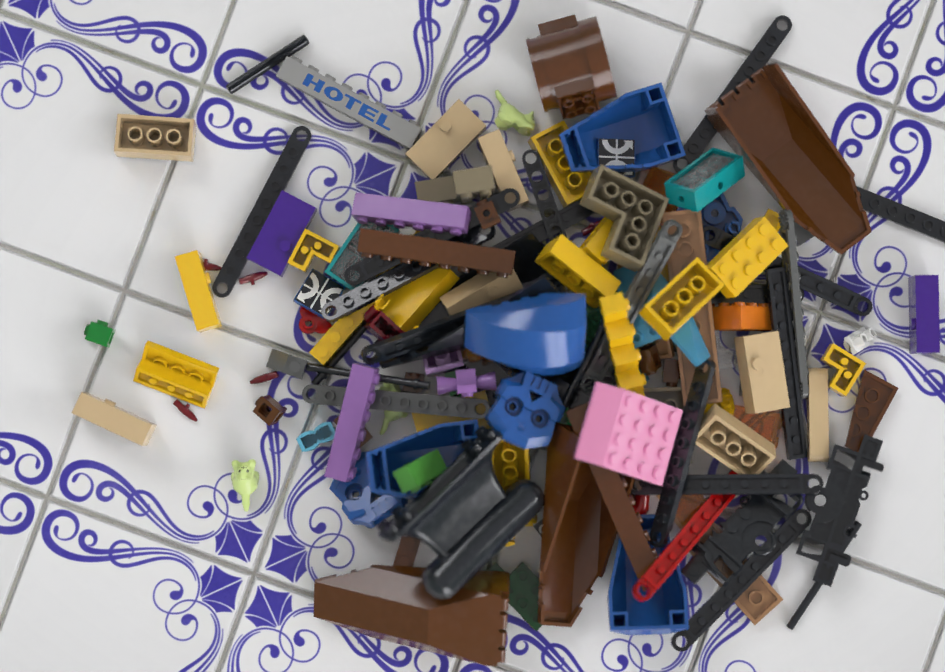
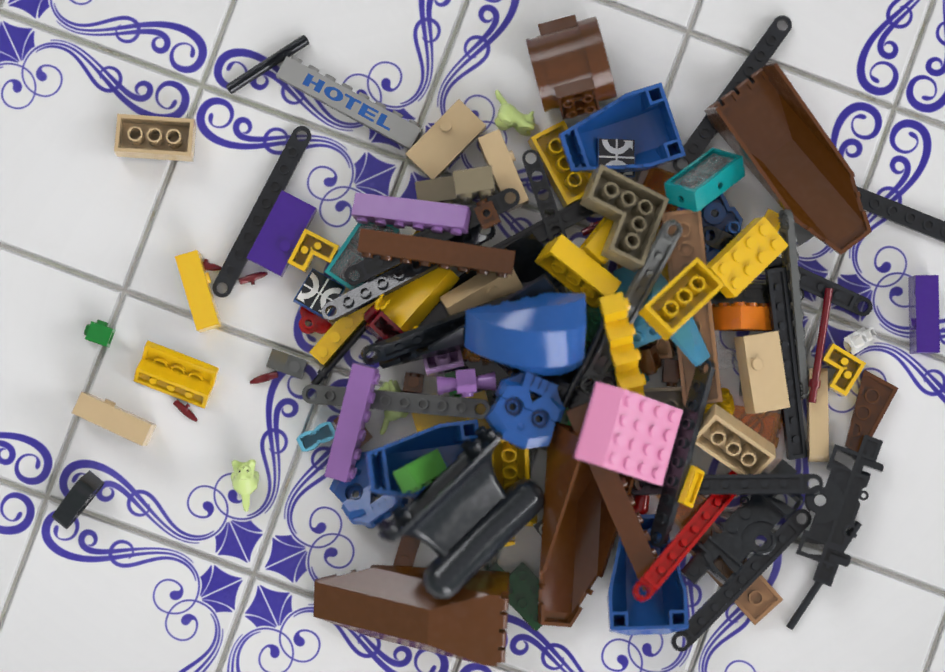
reddish brown brick [253,395,287,426] -> none
black bar [306,363,430,390] -> none
none -> black beam [52,470,105,530]
none -> yellow tile [678,465,705,508]
none -> dark red bar [808,288,833,403]

